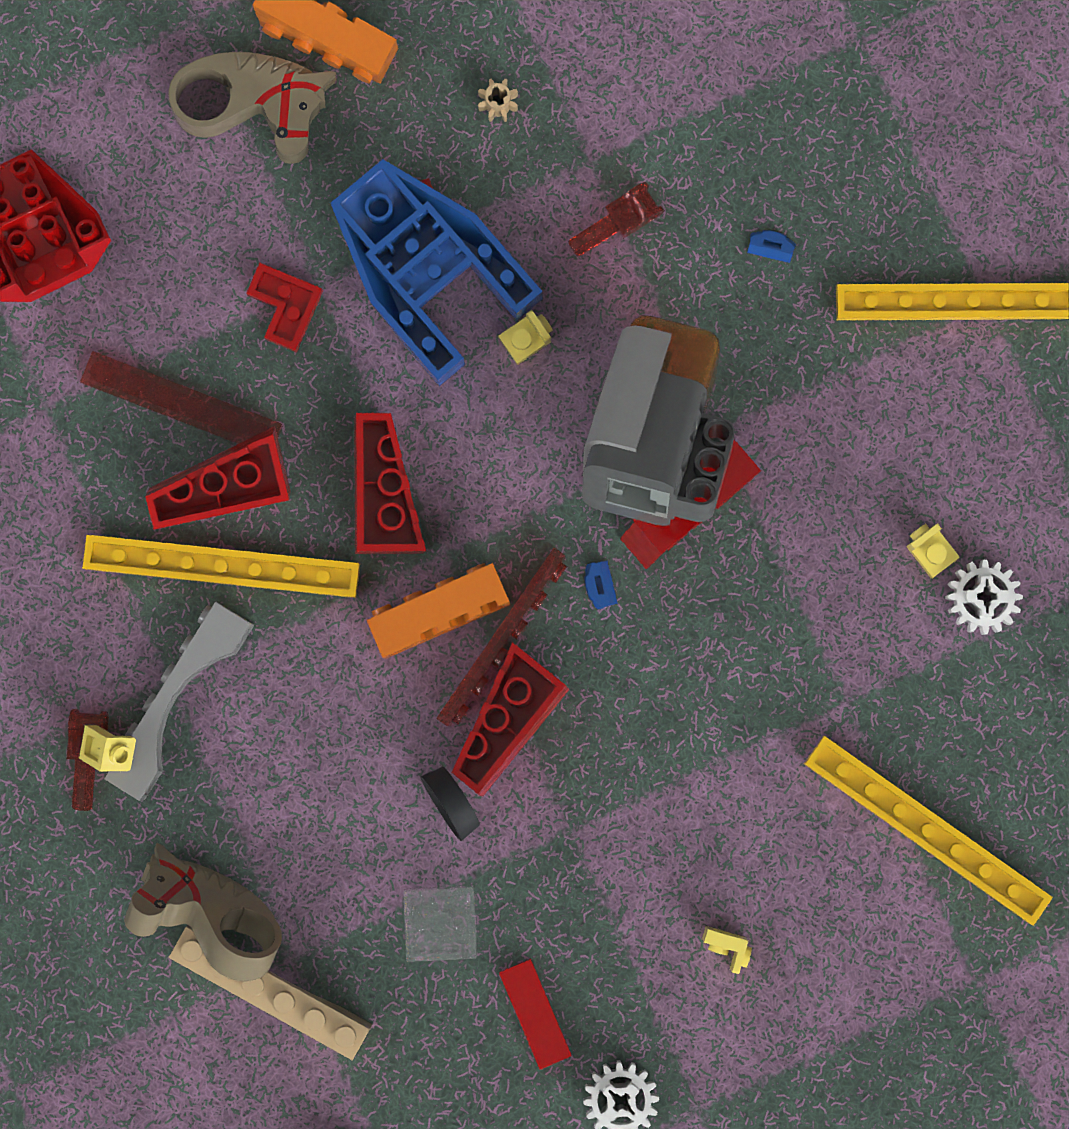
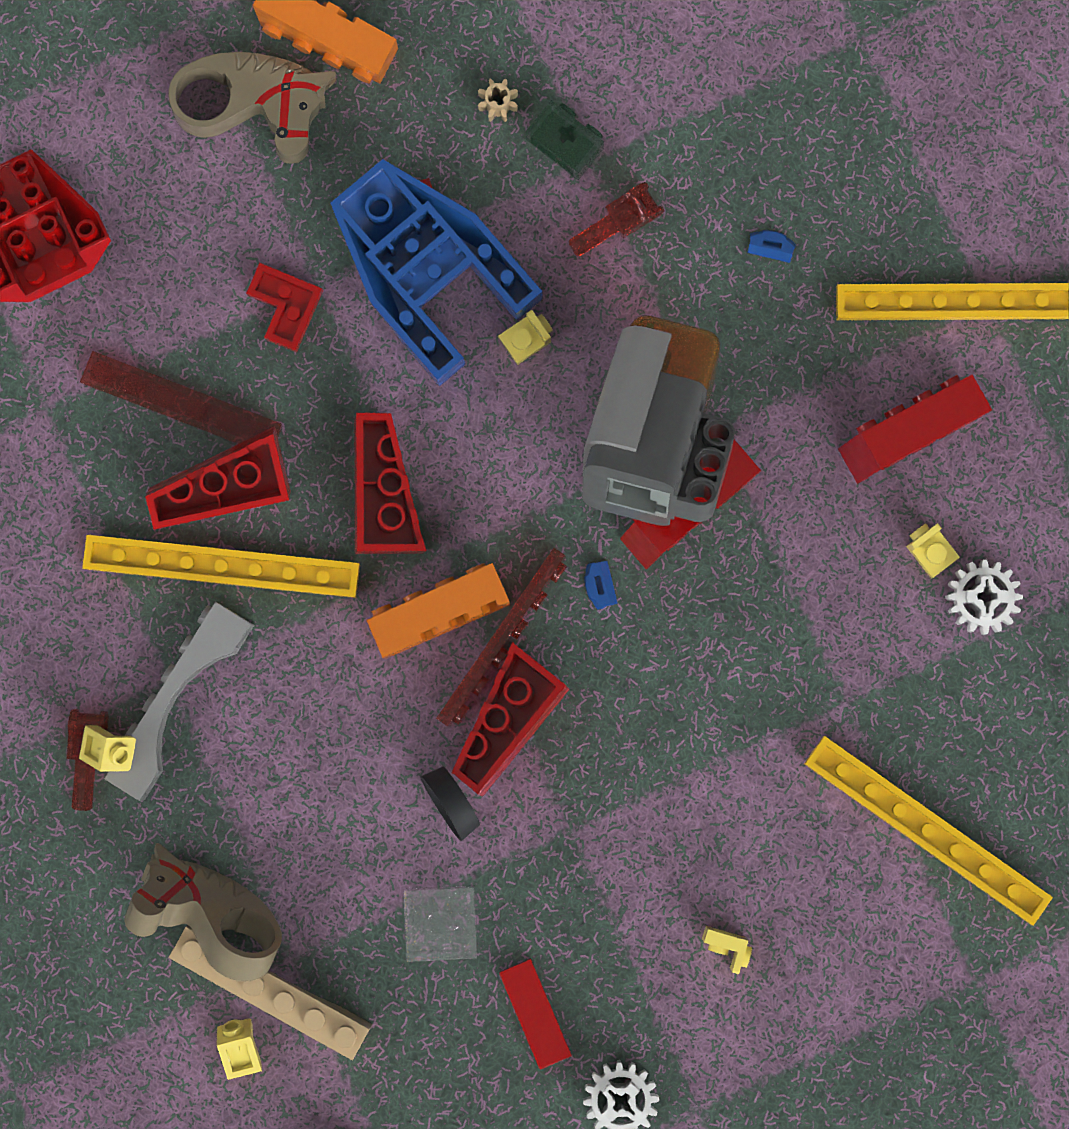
none -> light yellow bracket [217,1018,262,1080]
none -> clear green brick [526,100,604,181]
none -> red wedge [838,374,992,484]

